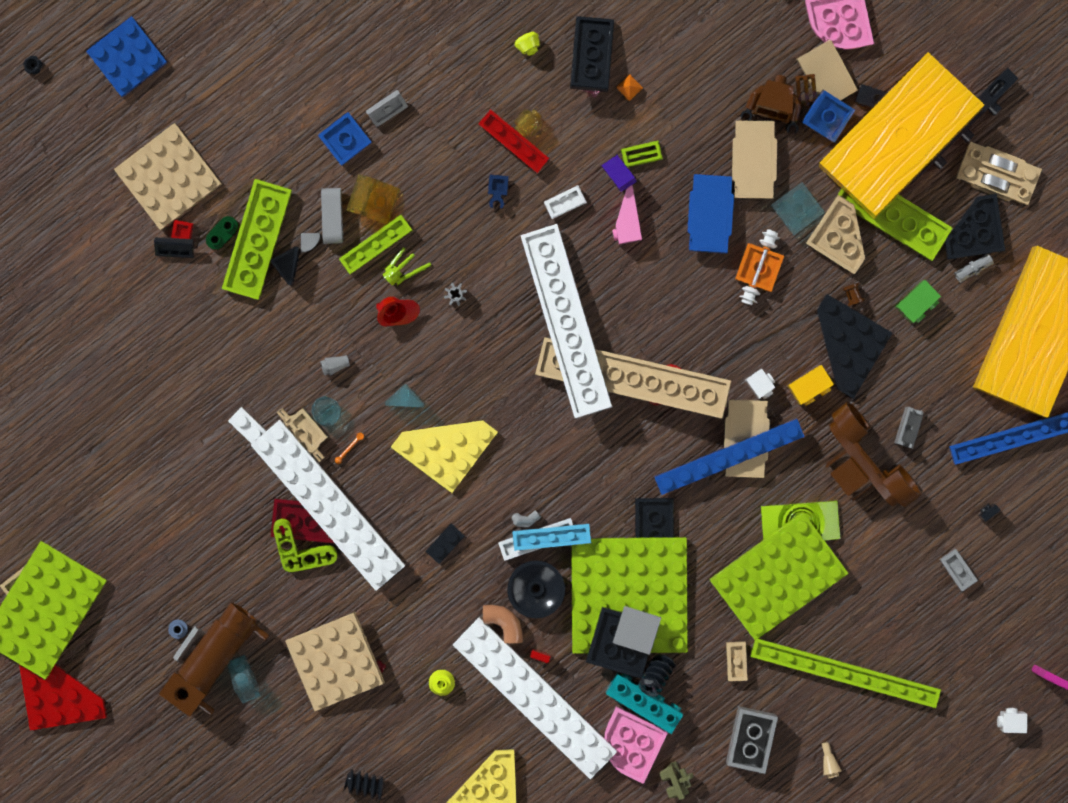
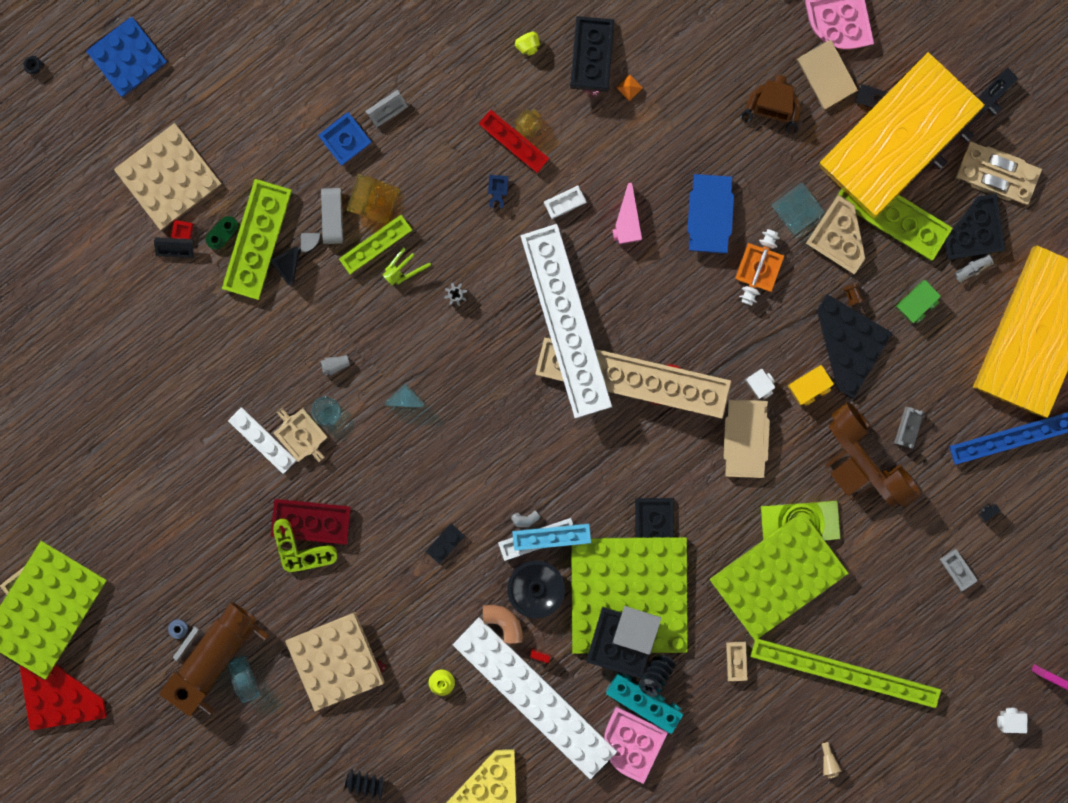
white plate [251,420,405,590] -> none
orange hinge [335,433,364,464] -> none
red piece [376,296,420,327] -> none
light yellow plate [391,420,498,493] -> none
dark purple tile [601,155,637,192] -> none
lime tile [621,141,663,168] -> none
blue plate [654,418,805,495] -> none
olive hips [659,761,694,800] -> none
light grey brick [726,706,778,774] -> none
tan piece [732,121,777,199] -> none
reddish brown tile [795,74,817,110] -> none
blue plate [802,89,855,143] -> none

